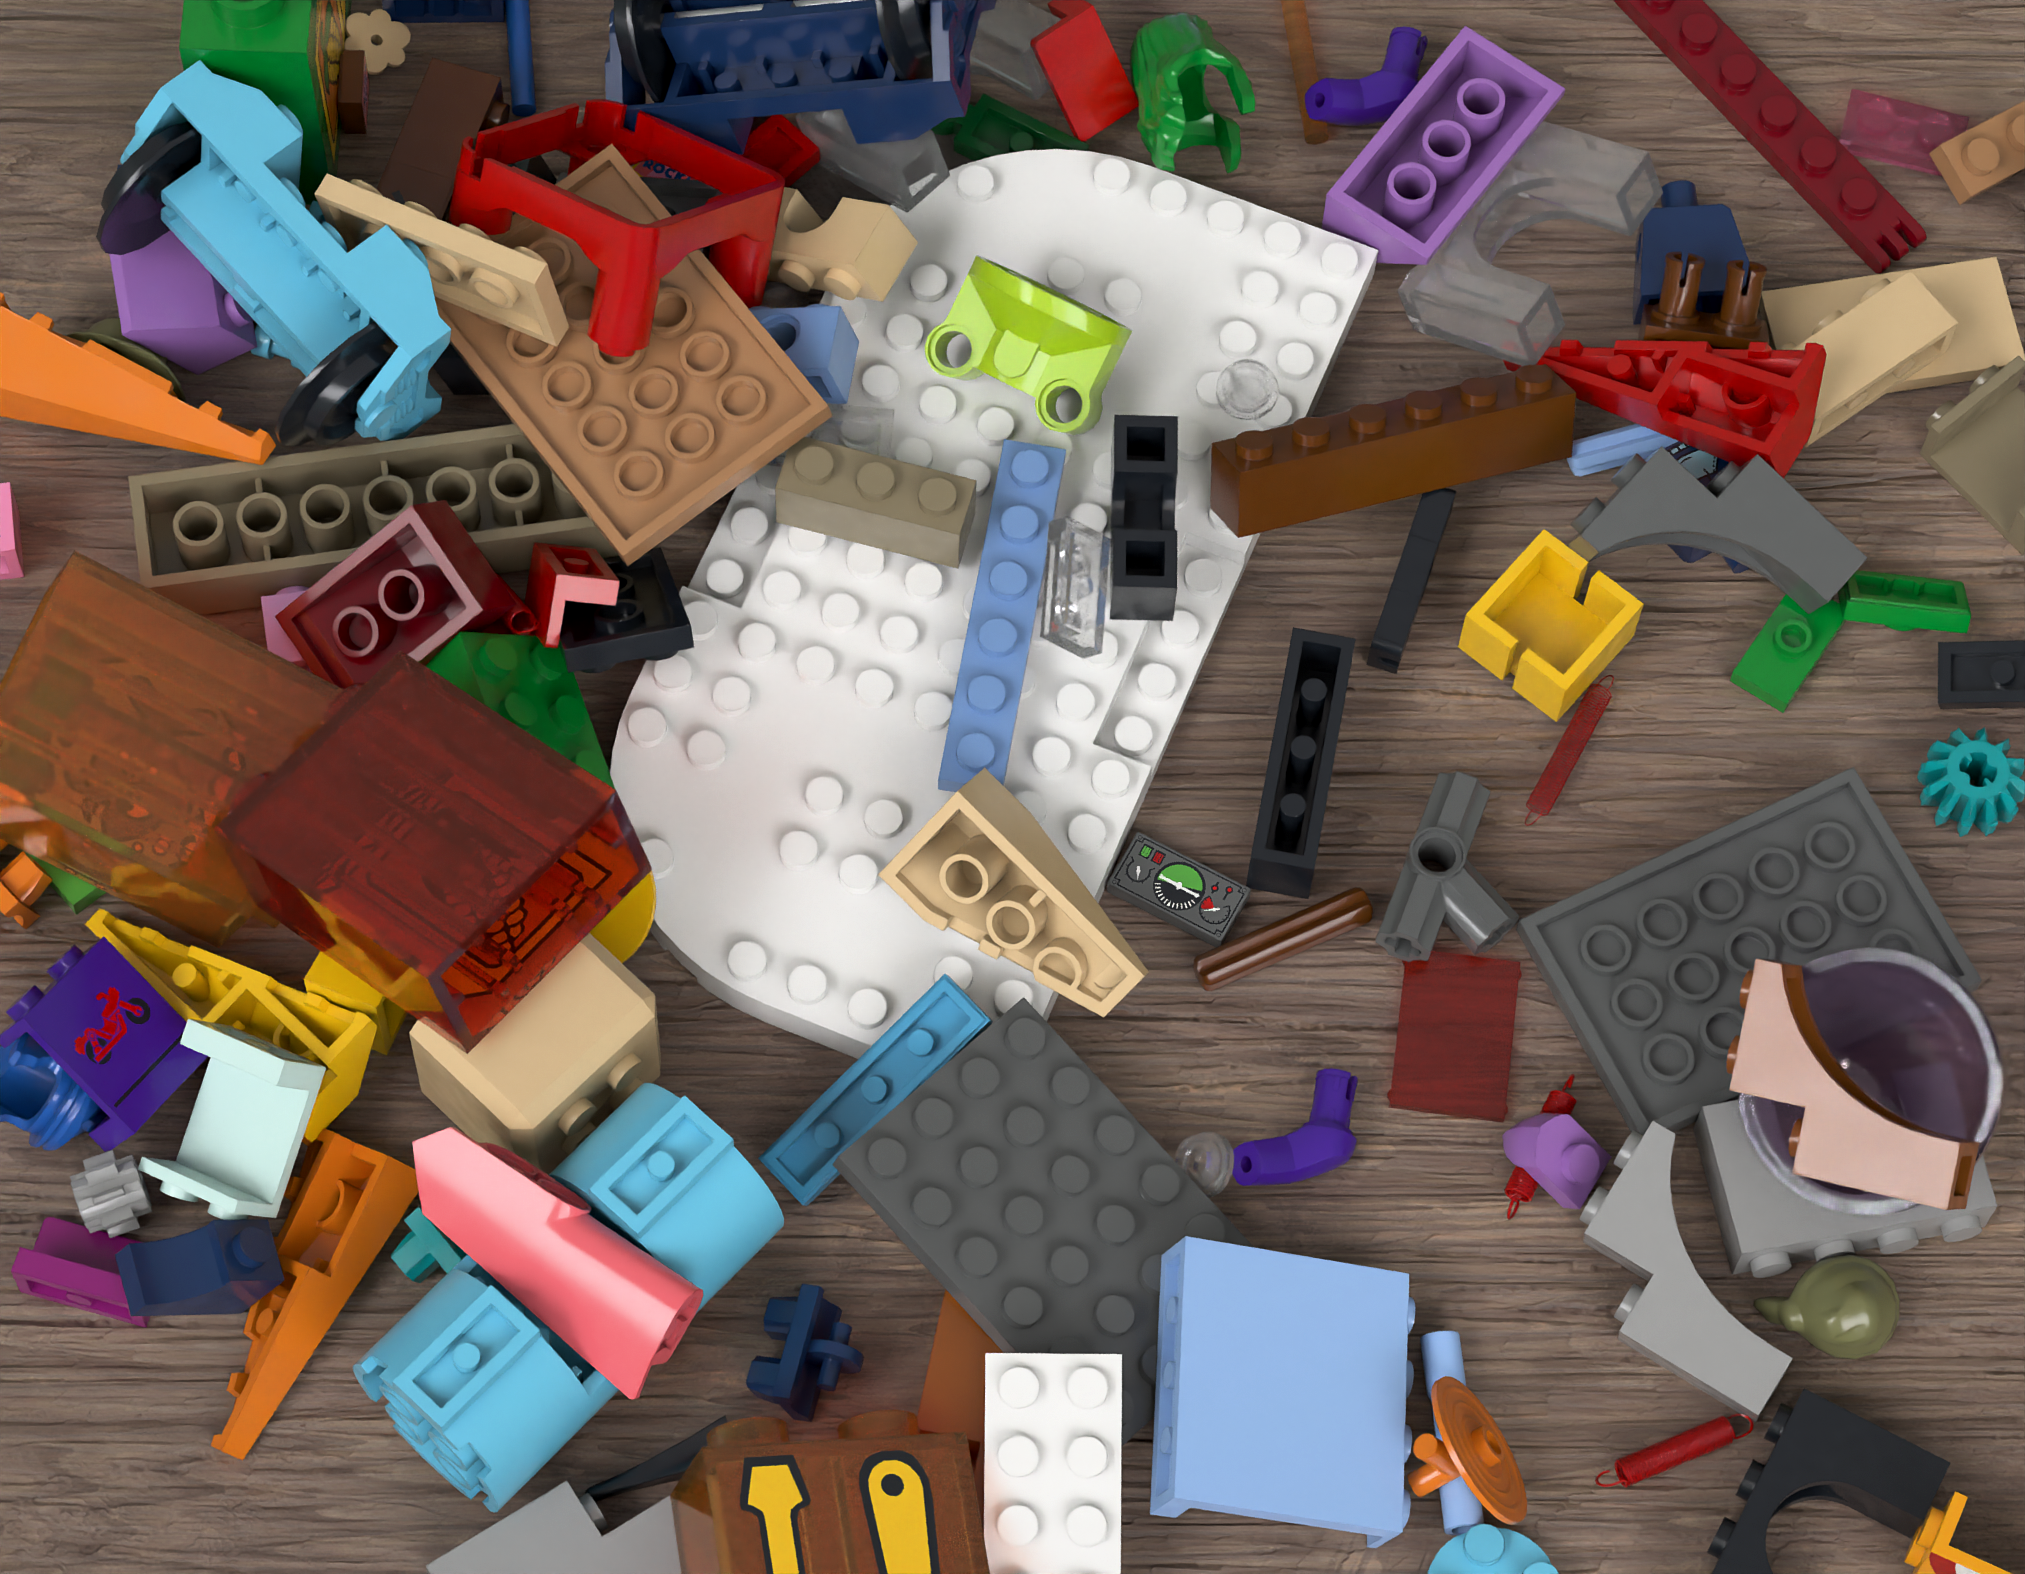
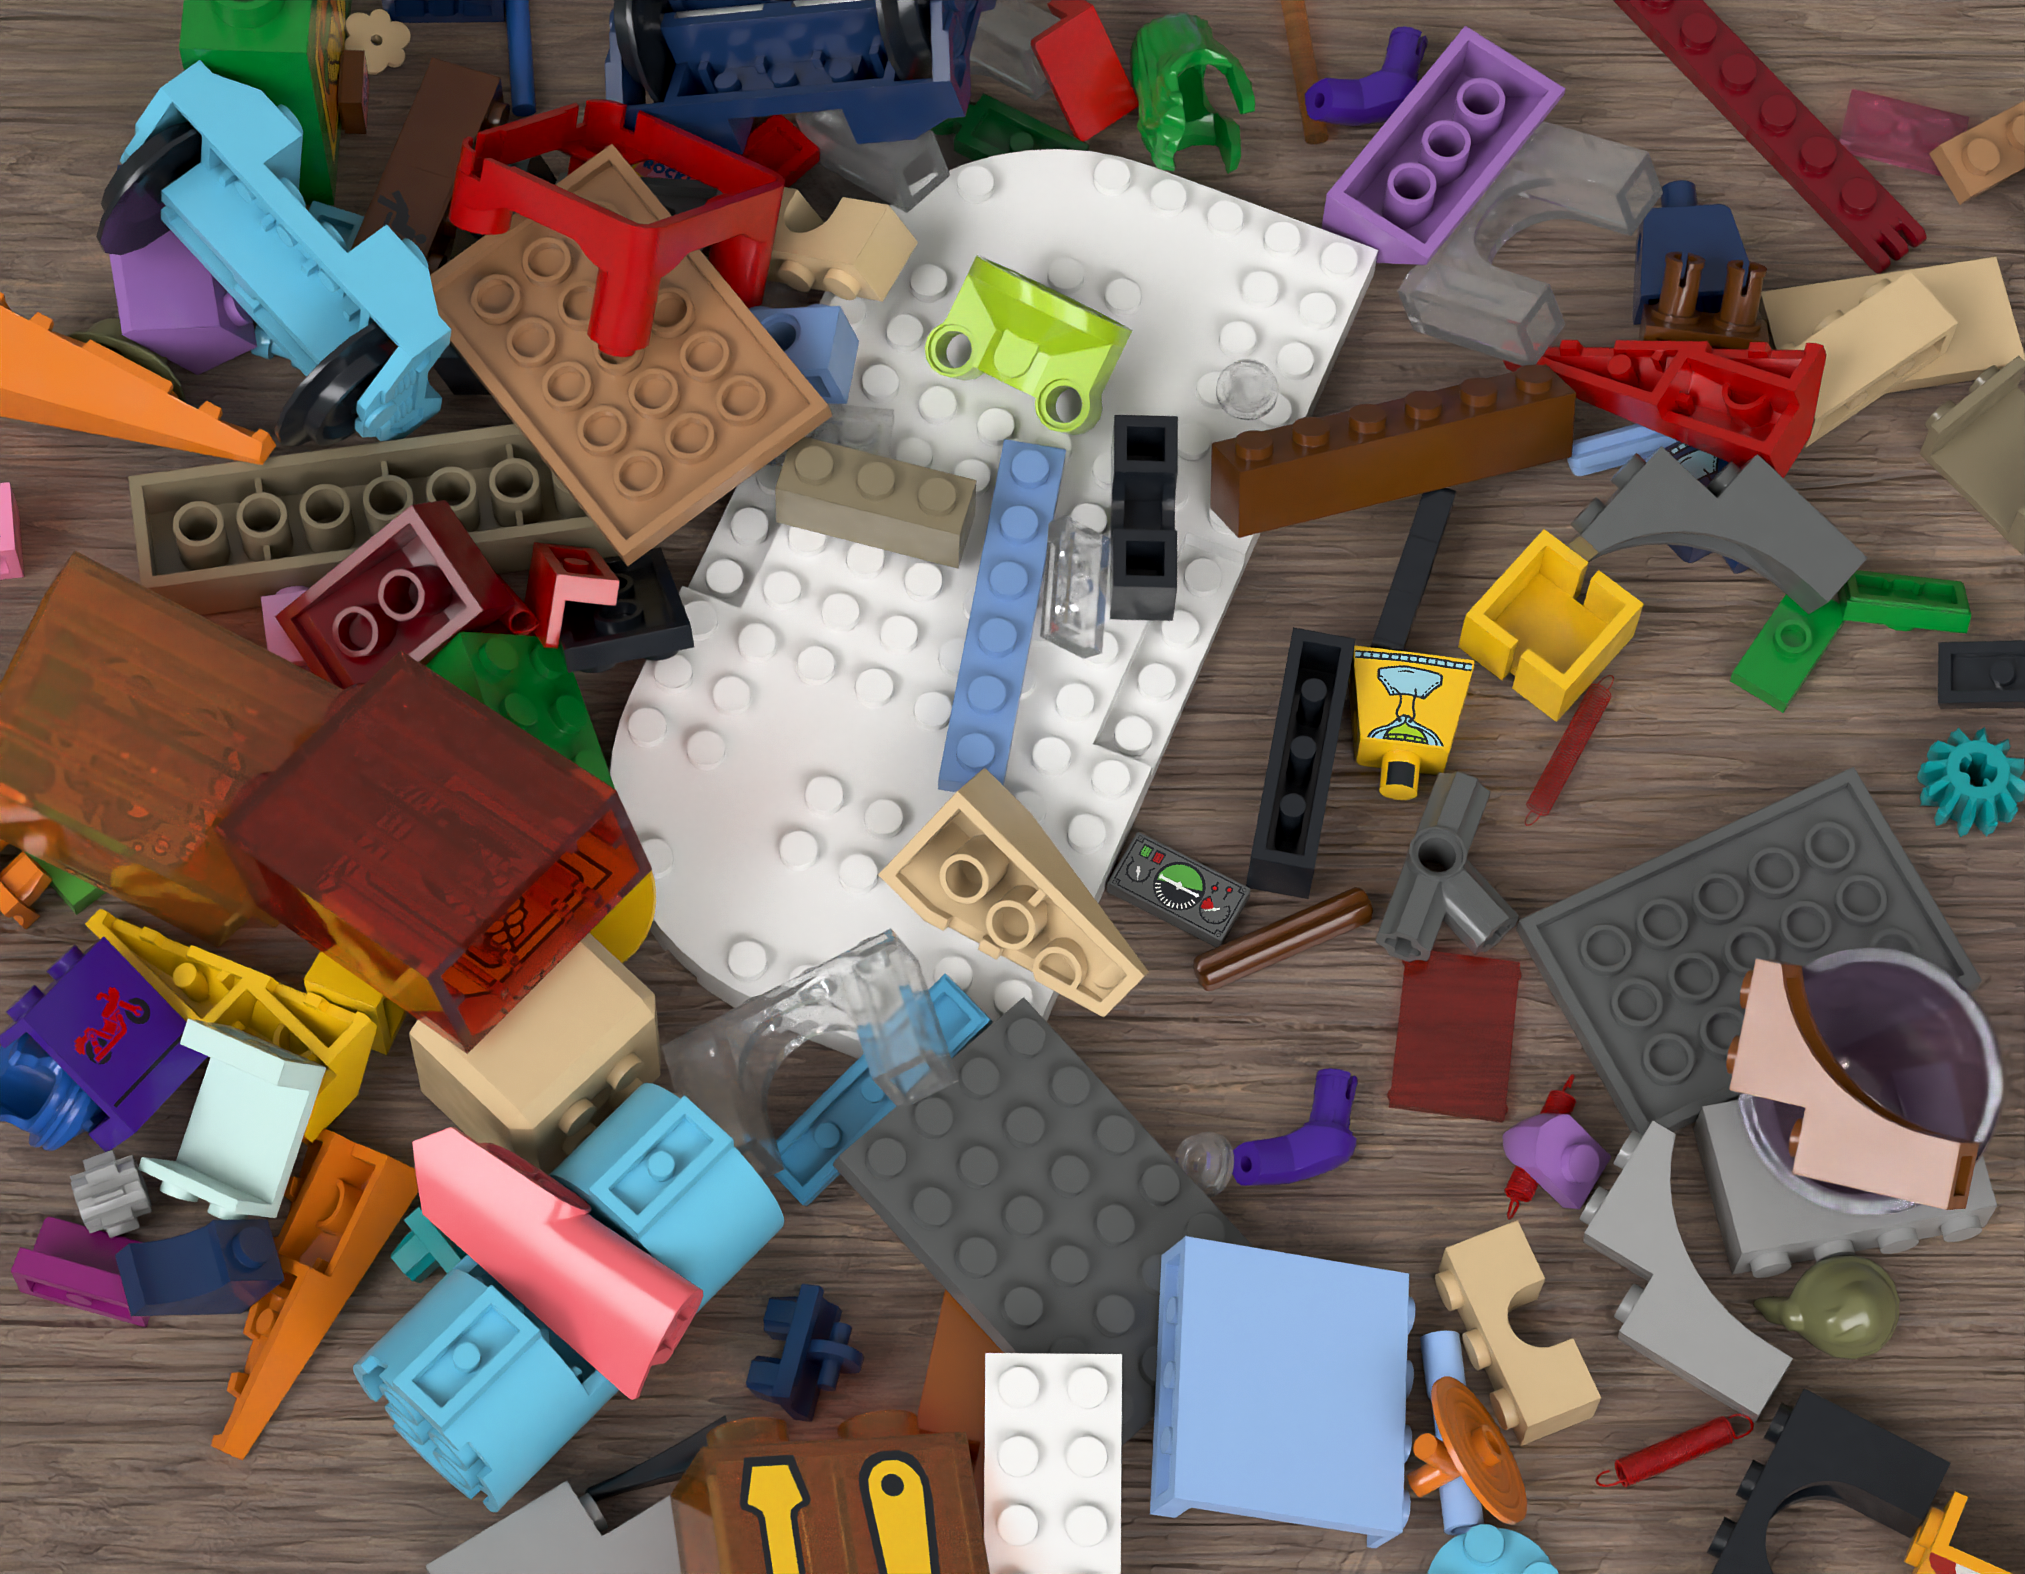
tan plate [314,174,569,347] -> none
none -> clear arch [662,928,959,1180]
none -> yellow torso [1348,645,1474,800]
none -> tan arch [1435,1220,1601,1446]

